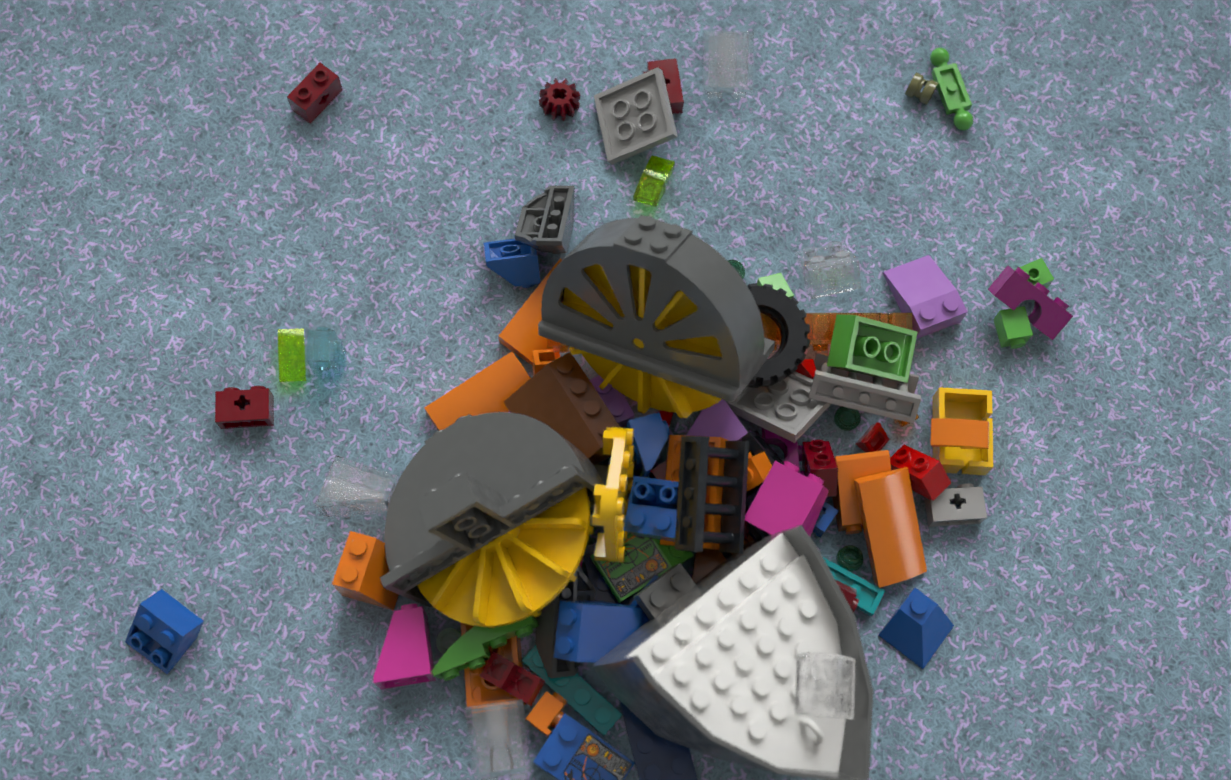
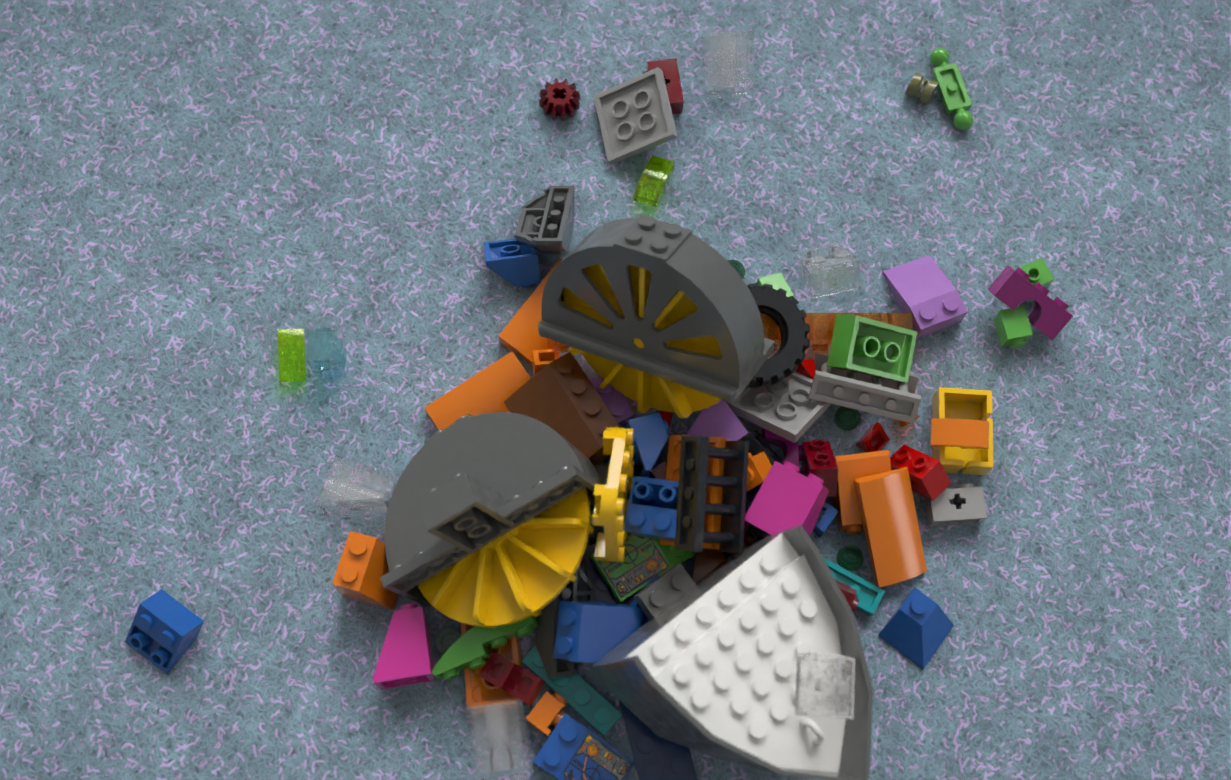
dark red brick [215,386,274,429] -> none
dark red brick [287,63,343,124] -> none

